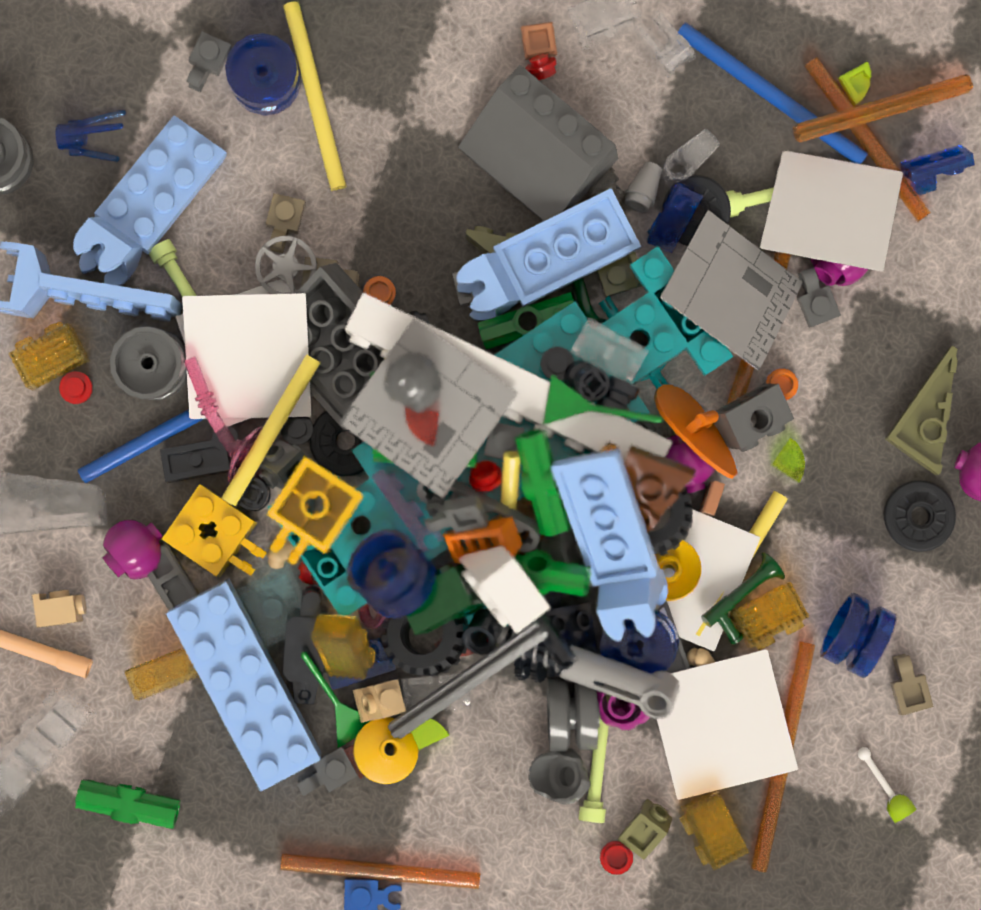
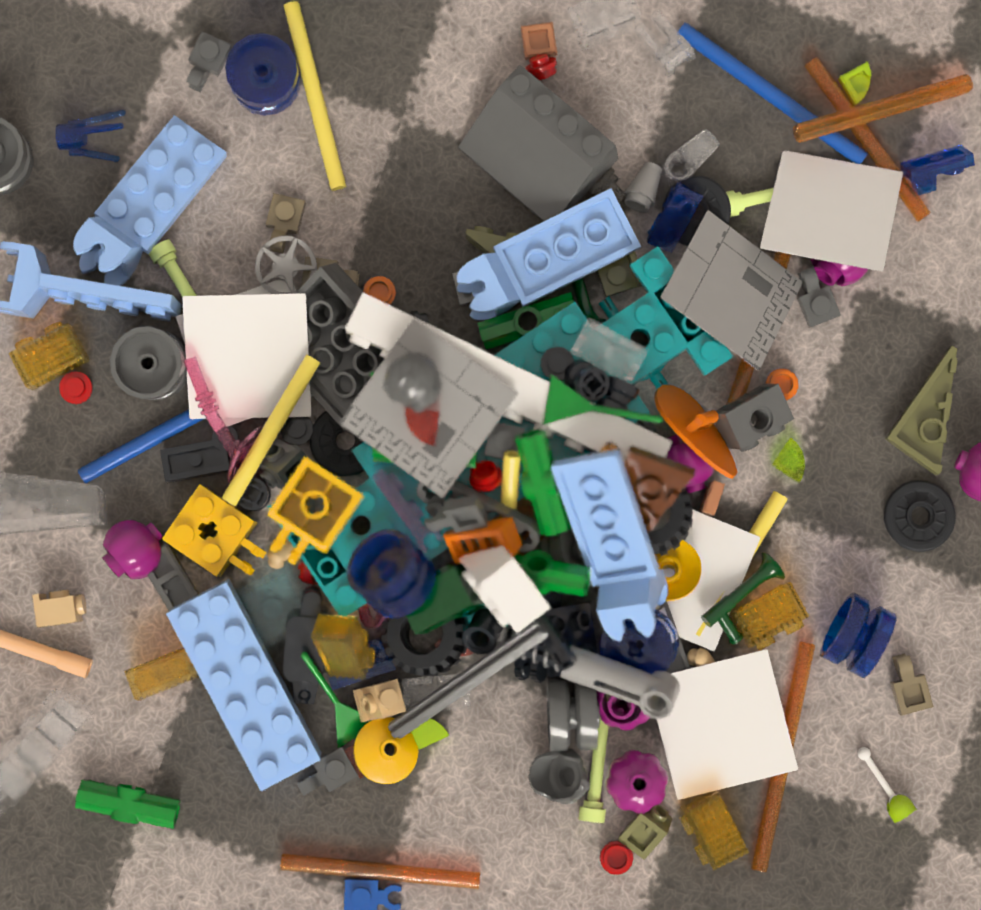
none -> magenta plant [606,750,669,813]

